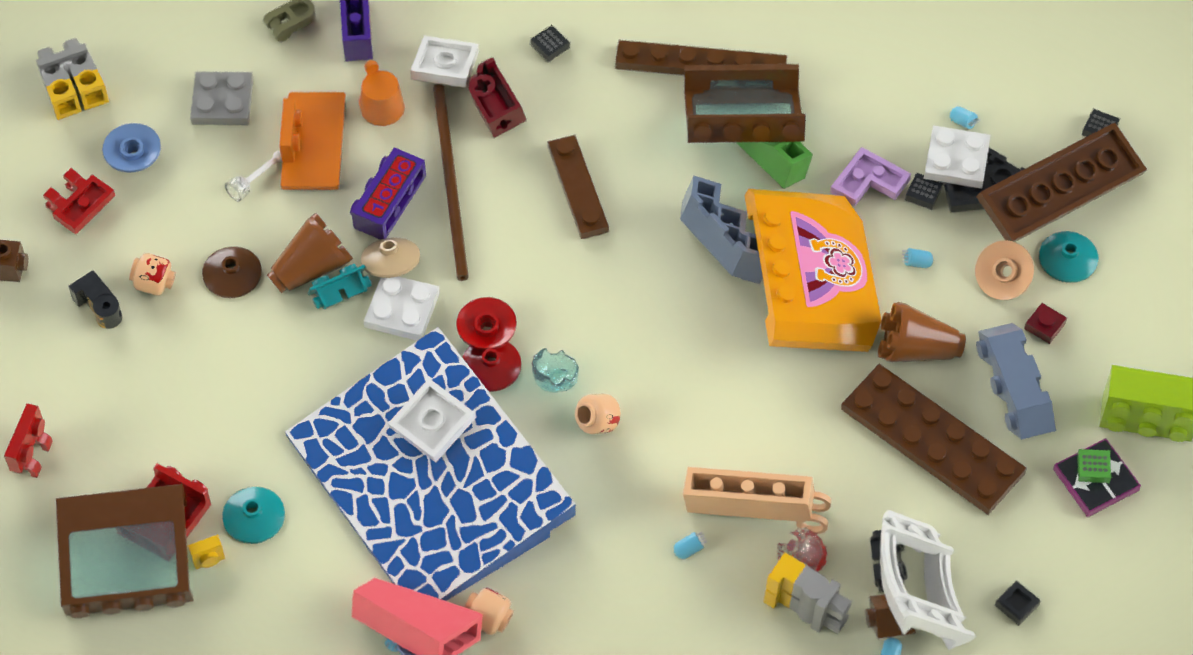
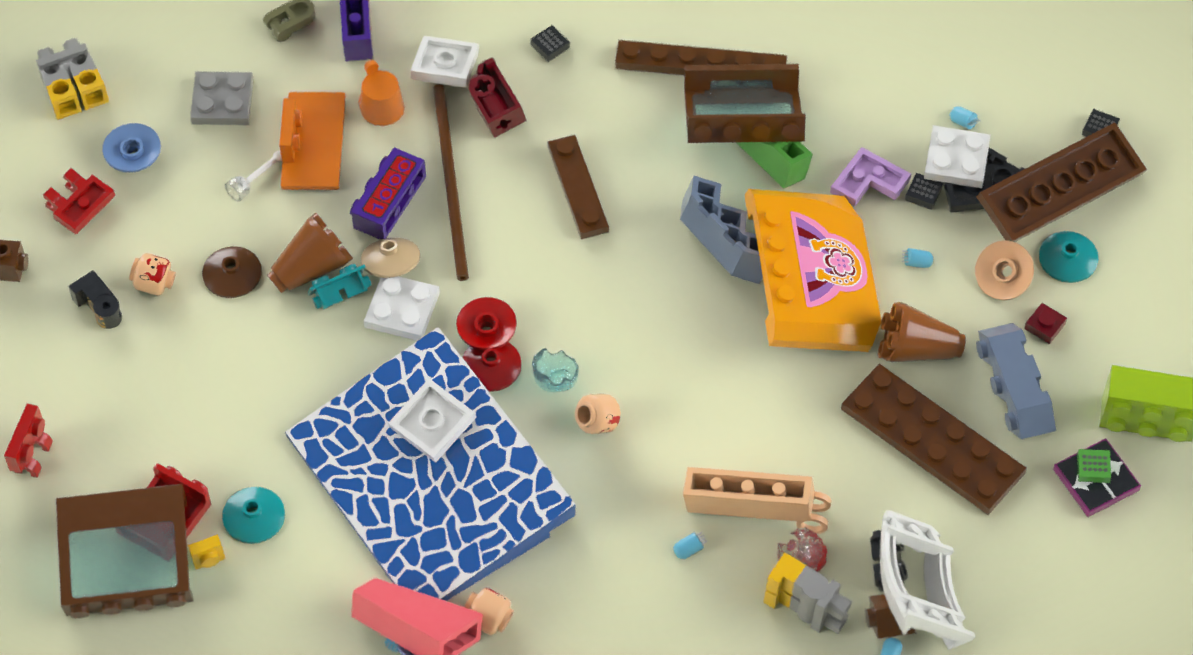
black tile [995,580,1041,625] -> none

